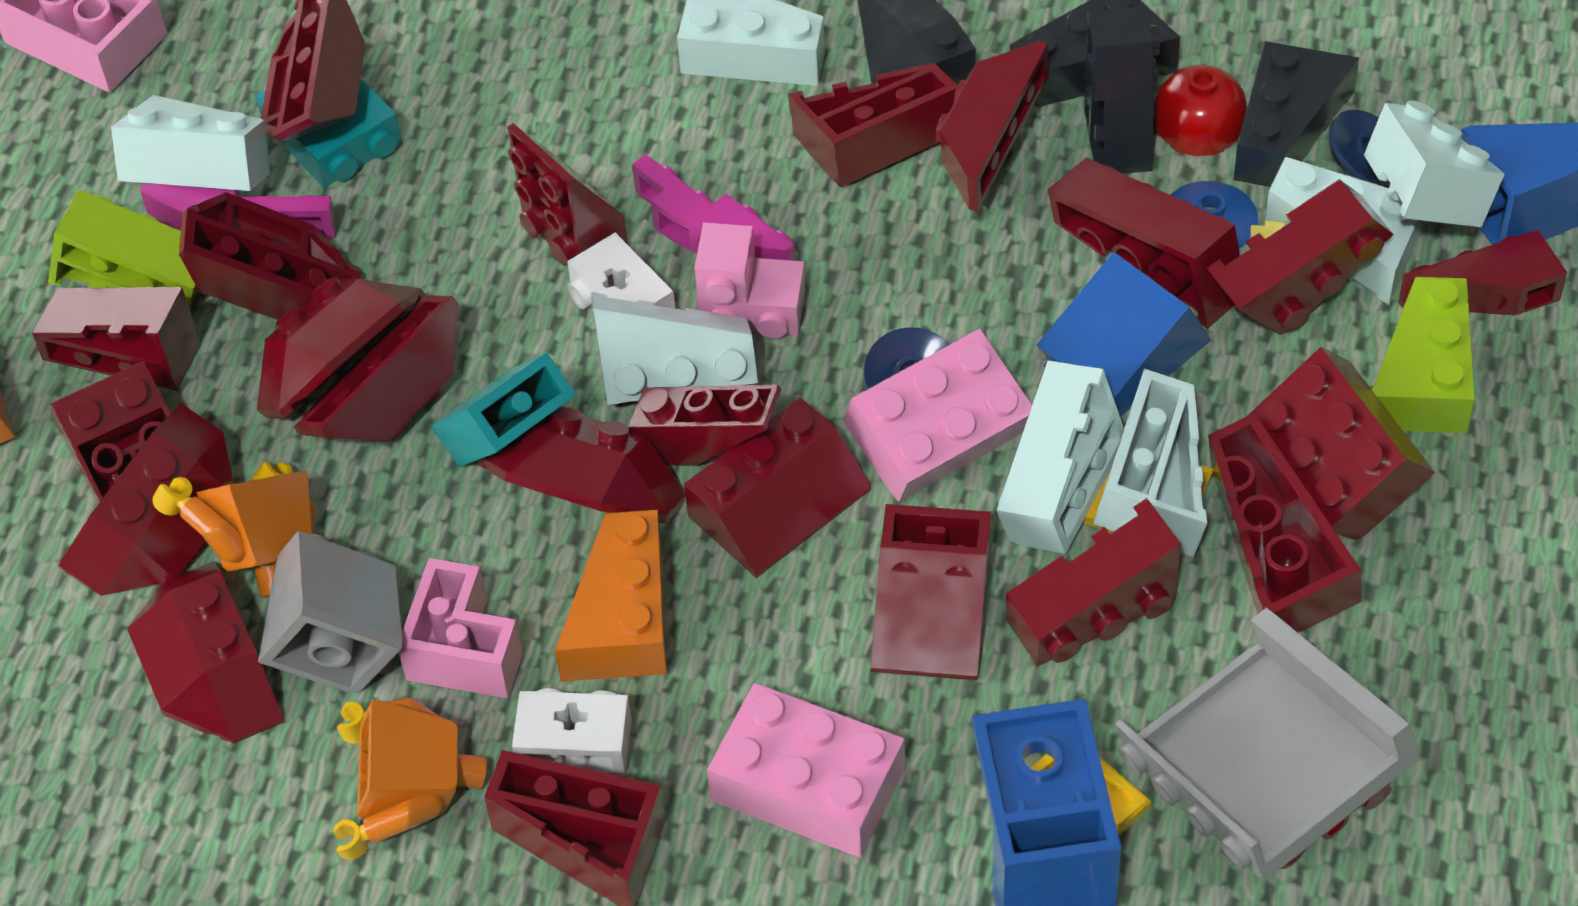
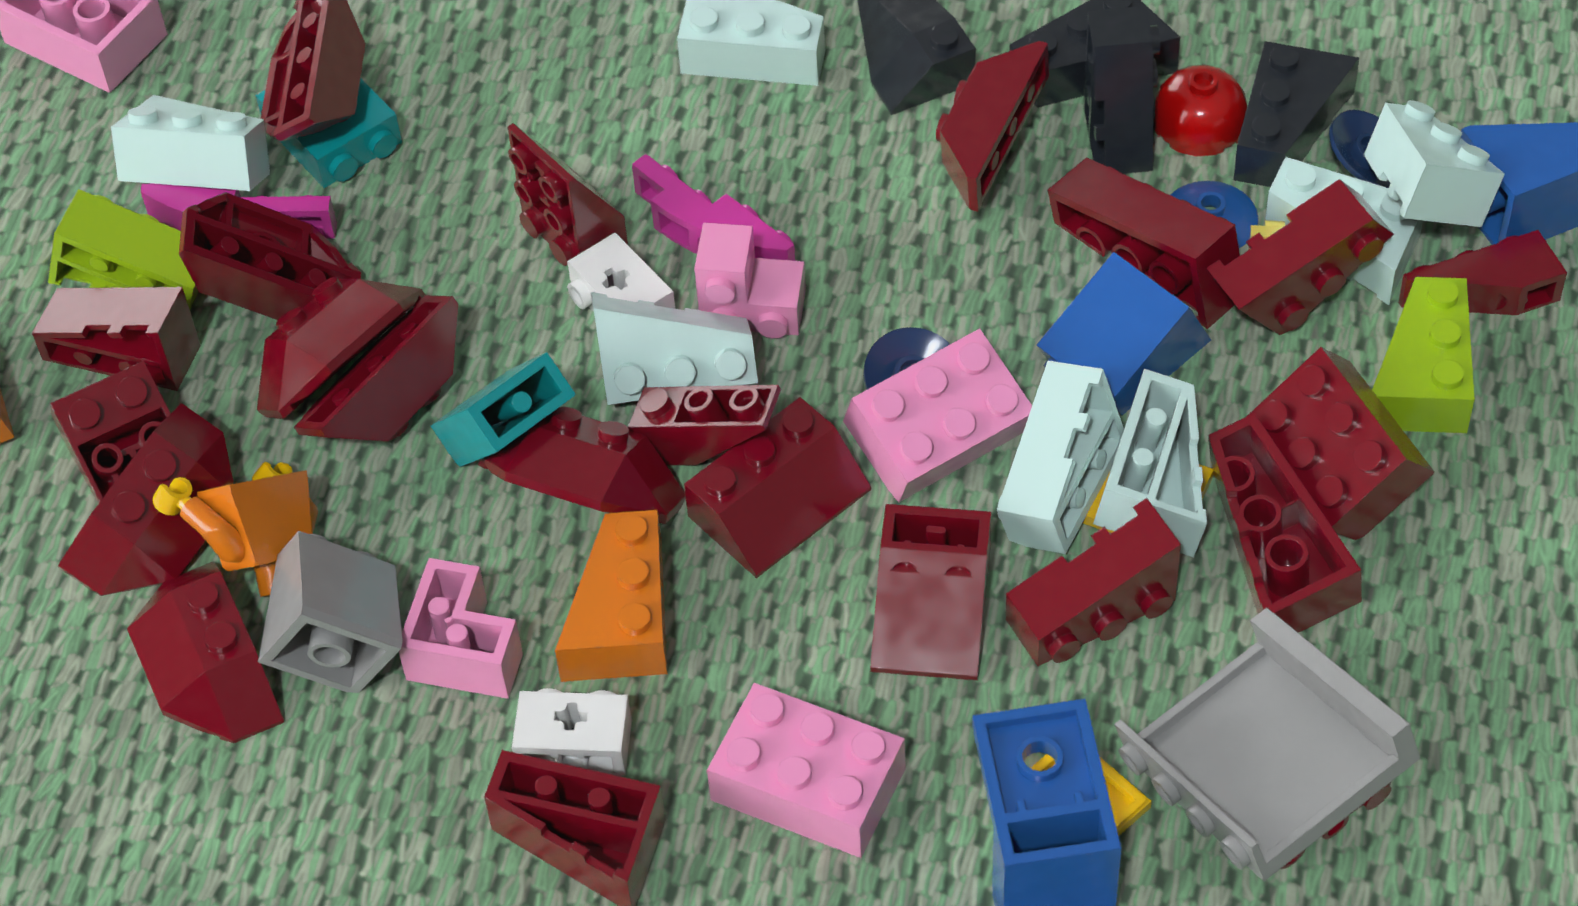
orange torso [333,697,487,860] -> none
dark red wedge [788,63,957,187] -> none

